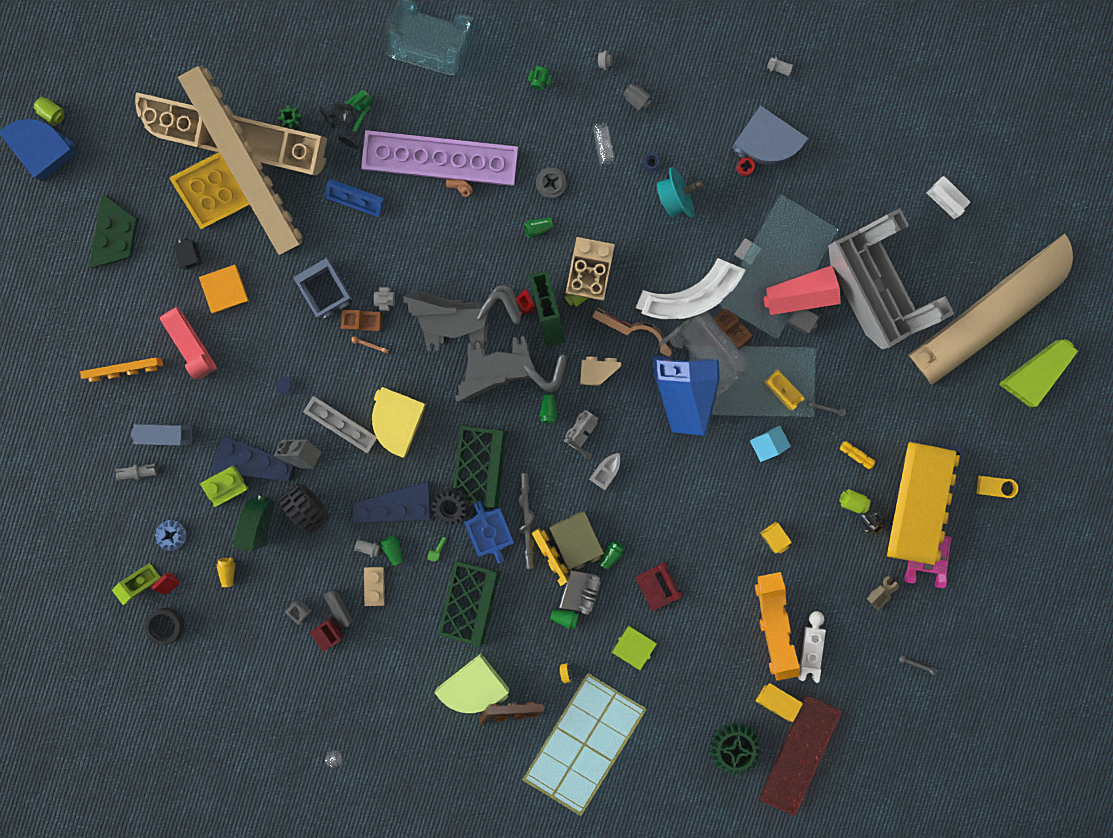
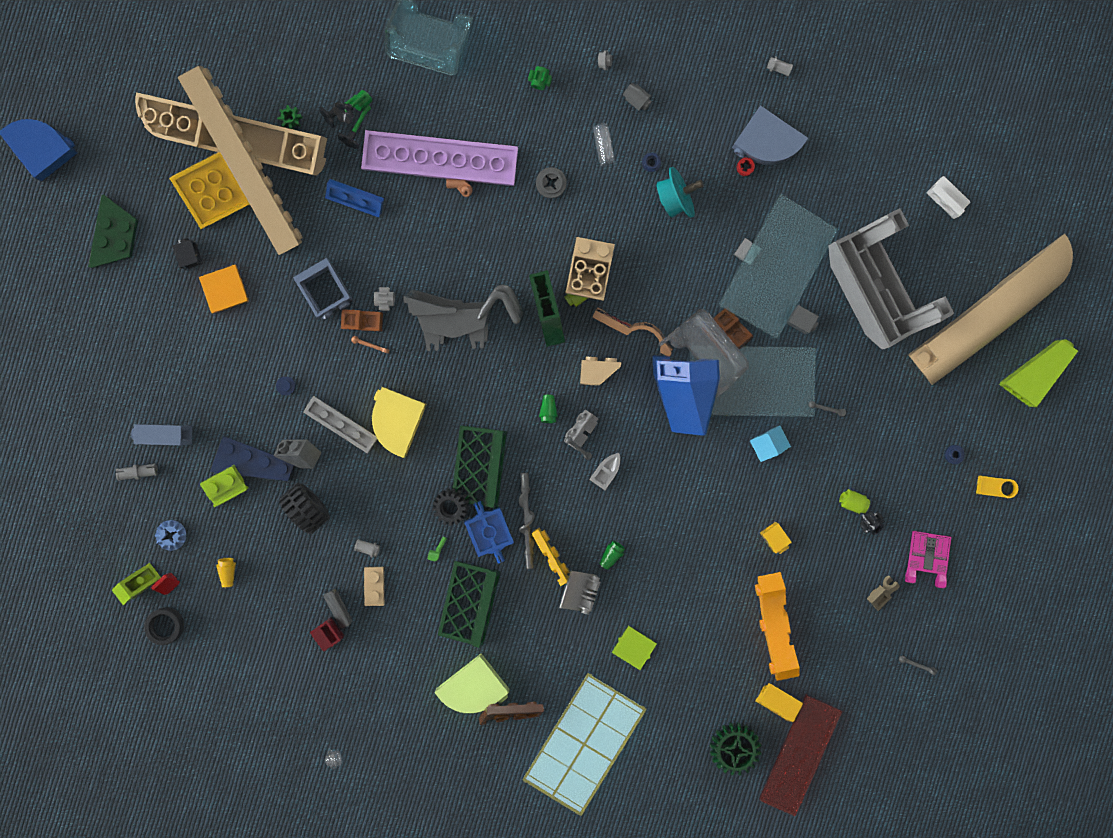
lime brick [34,97,64,125] -> none
light orange plate [80,358,163,382] -> none
coral beam [160,307,217,380] -> none
dark green brick [232,495,274,552] -> none
dark grey tile [285,598,312,625] -> none
dark blue wing [353,481,430,523] -> none
green cone [381,535,403,565] -> none
dark grey piece [455,336,567,403] -> none
red slope [516,289,536,315] -> none
green cone [524,217,553,239] -> none
olive panel [549,511,604,571] -> none
green cone [550,609,579,629] -> none
yellow tile [560,663,572,683] -> none
dark red plate [635,562,683,611] -> none
white fence [636,258,745,319] -> none
coral slope [763,266,840,315] -> none
yellow hinge [764,369,805,410] -> none
white plate [798,611,826,683] -> none
yellow axle [840,441,875,469] -> none
yellow windscreen [887,442,960,565] -> none

